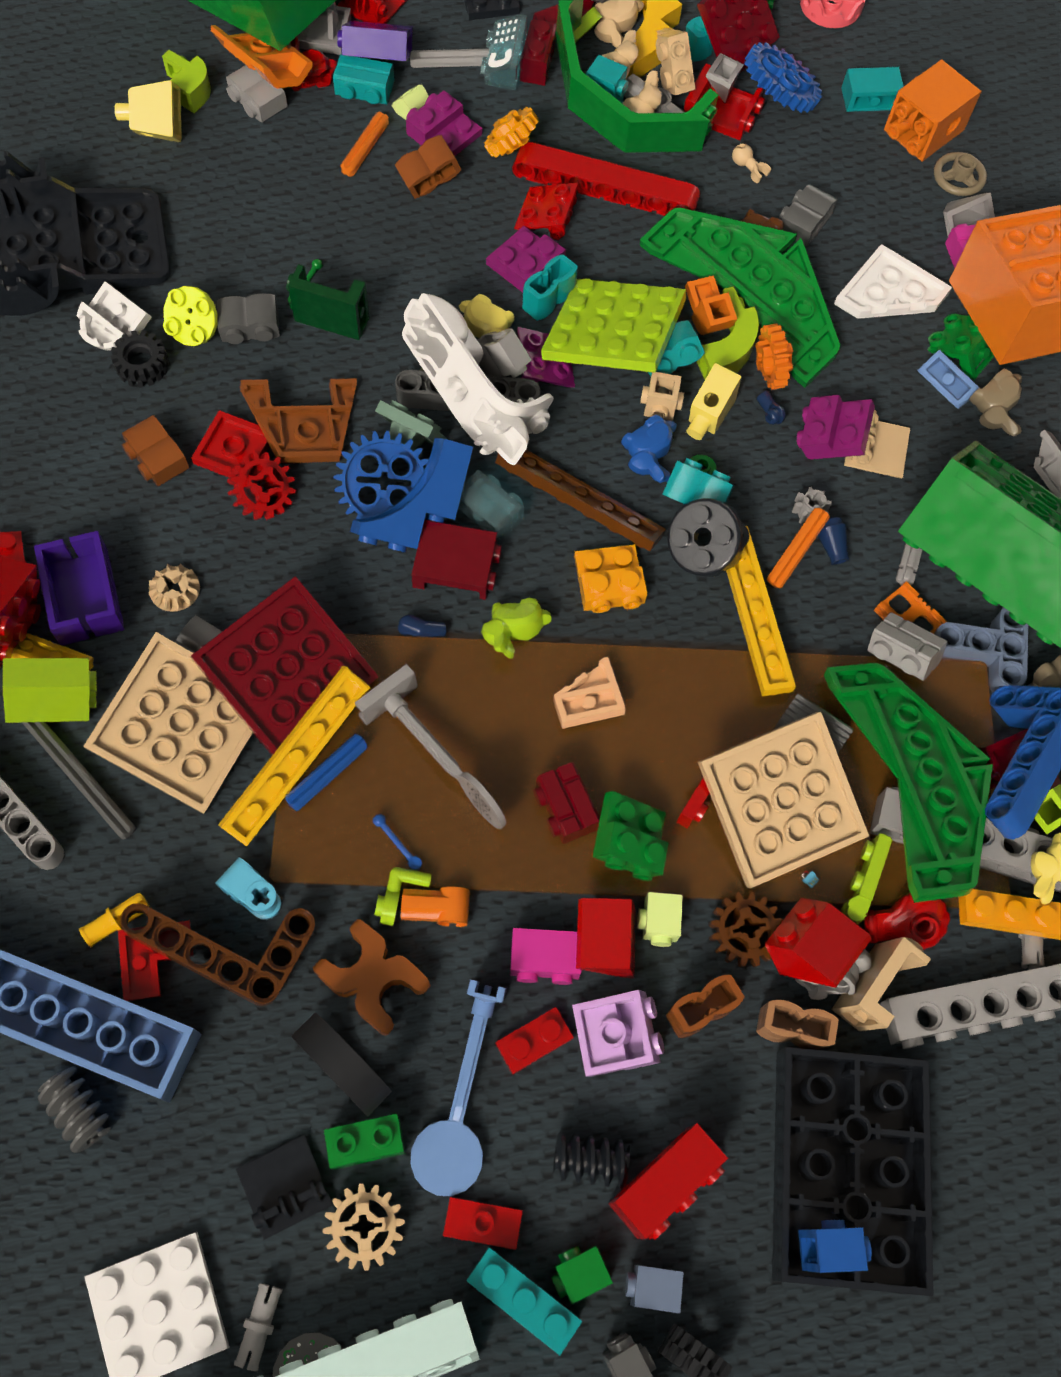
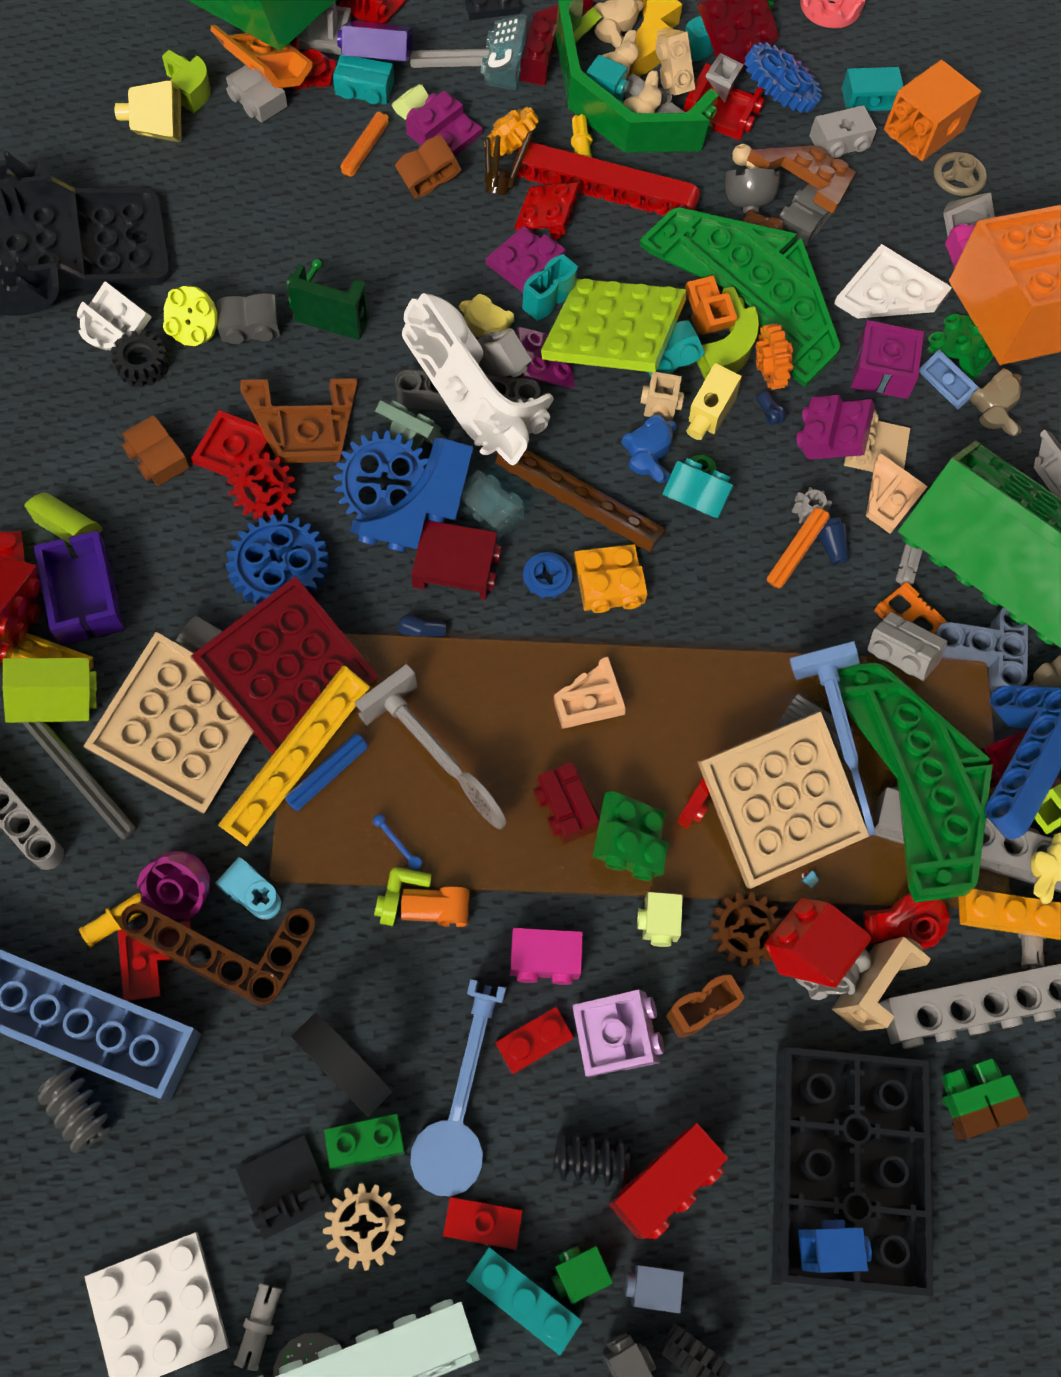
tan gear [148,564,200,612] -> none
dark orange piece [312,919,431,1036] -> none
lime animal [481,598,552,659] -> none
red slope [576,898,636,978] -> none
plate [667,498,749,577] -> none
yellow plate [726,526,796,696] -> none
medium nougat brick [756,1000,839,1050] -> none
lime hinge [841,833,892,925] -> none
none -> lime brick [24,493,103,544]
none -> magenta cylinder [137,851,211,921]
none -> blue gear [226,514,329,606]
none -> dark brown plant [484,131,533,195]
none -> blue gear [523,552,572,599]
none -> yellow axle [571,114,592,158]
none -> dark grey cylinder [724,168,780,214]
none -> dark orange wing [747,145,856,214]
none -> medium blue piece [789,641,876,836]
none -> light grey brick [809,105,877,158]
none -> magenta container [851,320,924,399]
none -> light nougat wing [866,453,928,534]
none -> green hips [942,1058,1030,1140]

